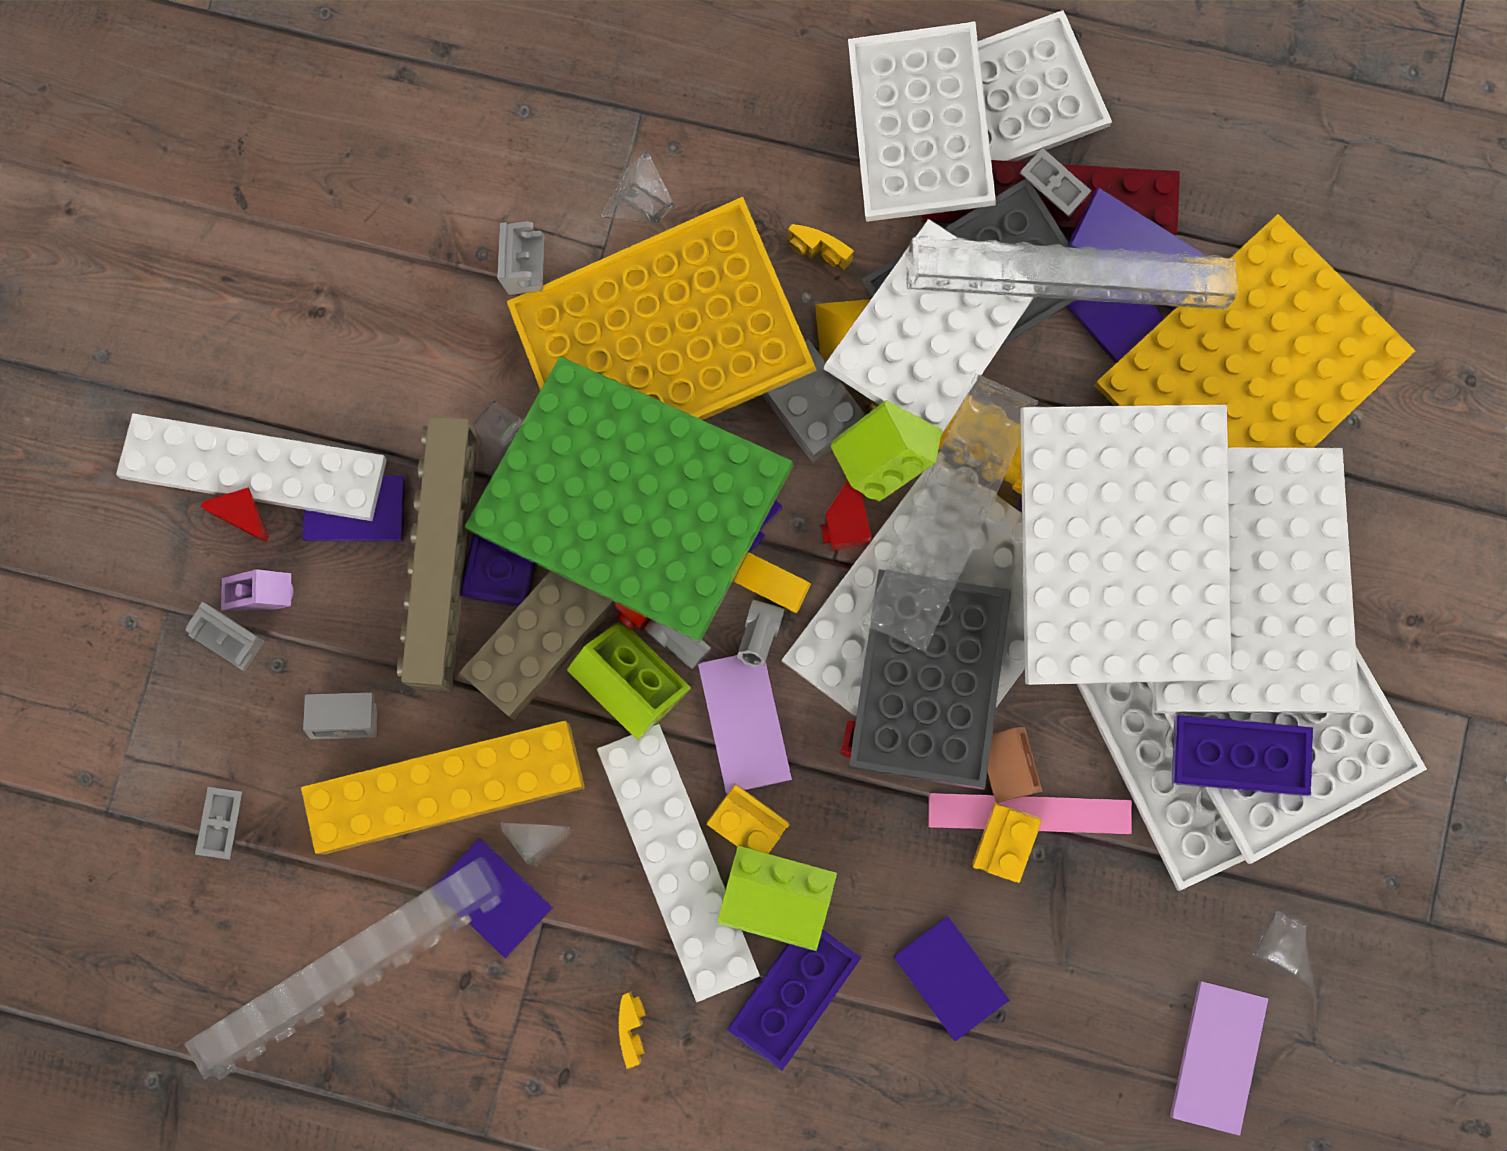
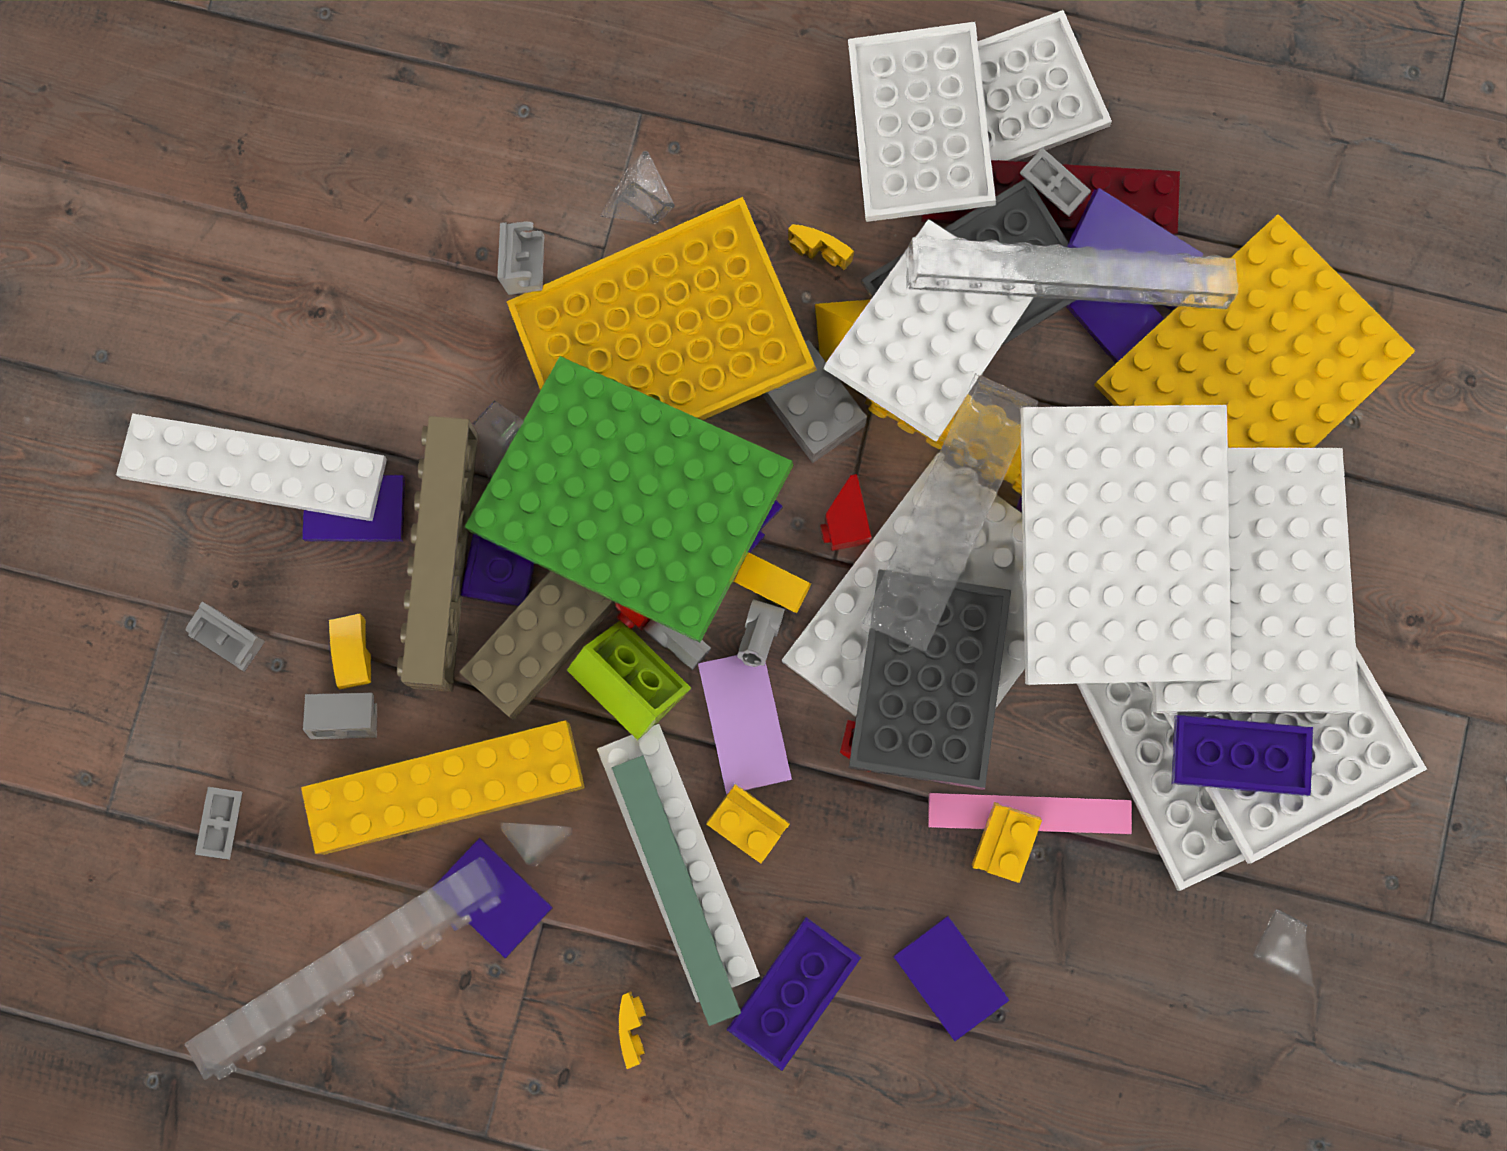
red slope [200,487,269,543] -> none
lavender slope [221,569,293,611] -> none
lime slope [717,846,837,951] -> none
lime slope [830,400,942,501] -> none
nougat panel [987,727,1043,803] -> none
lavender tile [1170,981,1268,1136] -> none
none -> yellow slope [329,613,371,690]
none -> sand green tile [612,755,741,1026]

